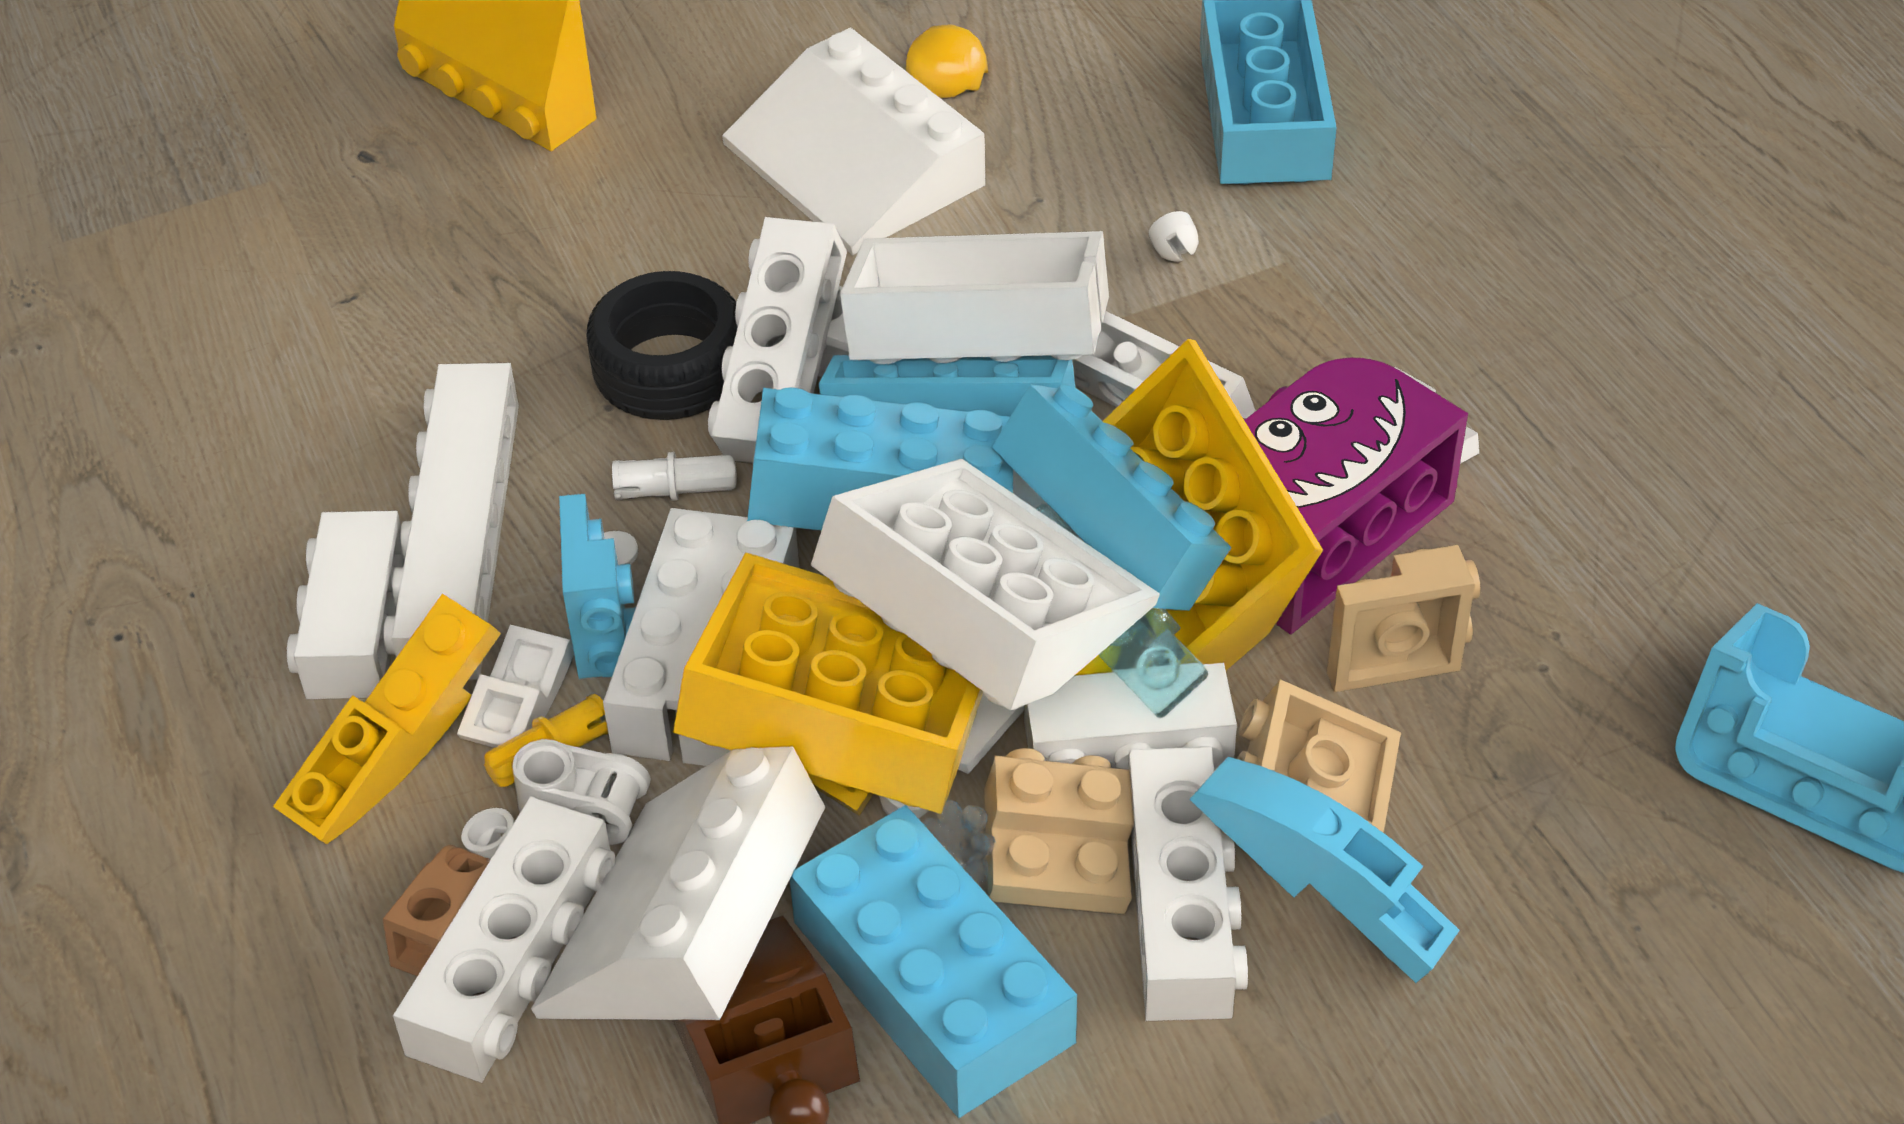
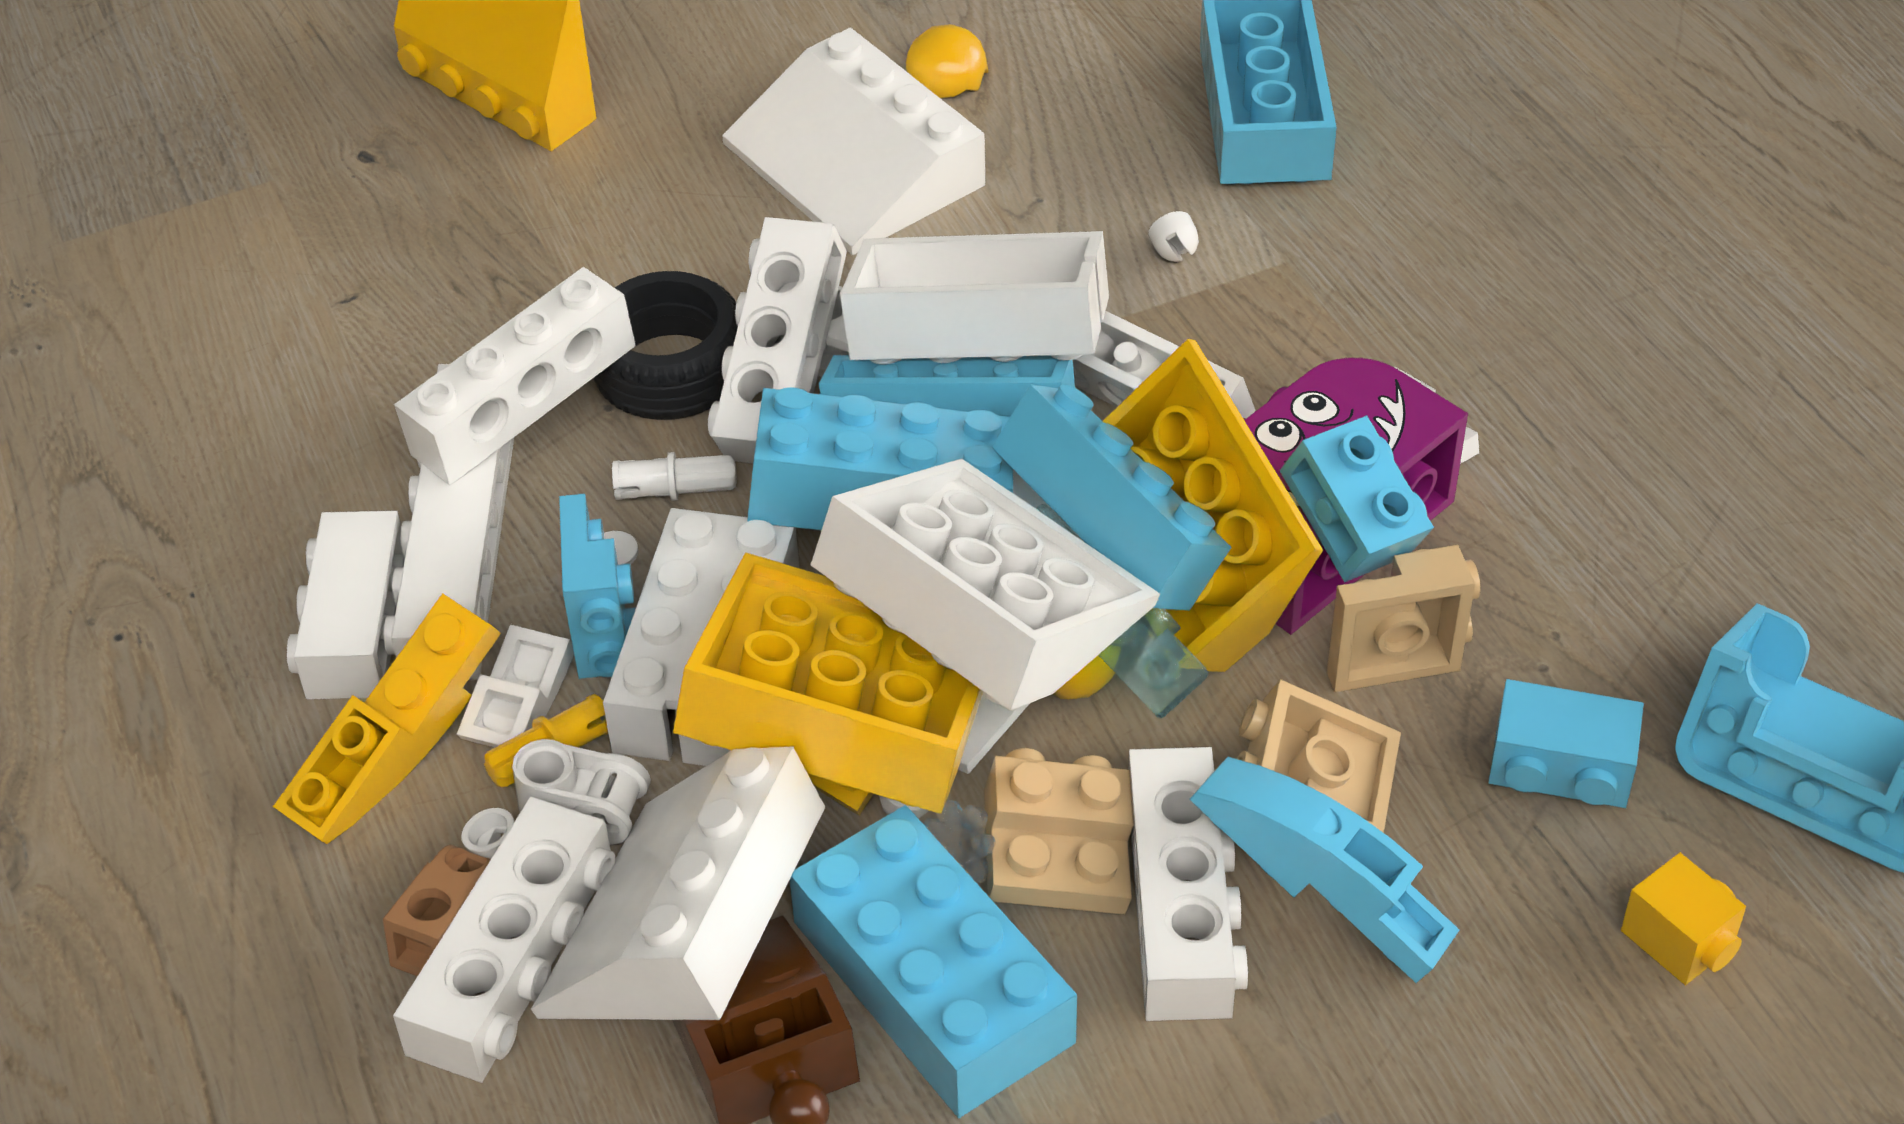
white brick [1024,663,1237,770] -> none
none -> white brick [394,267,636,485]
none -> medium azure brick [1279,416,1434,582]
none -> medium azure brick [1488,679,1644,808]
none -> yellow brick [1621,852,1746,986]

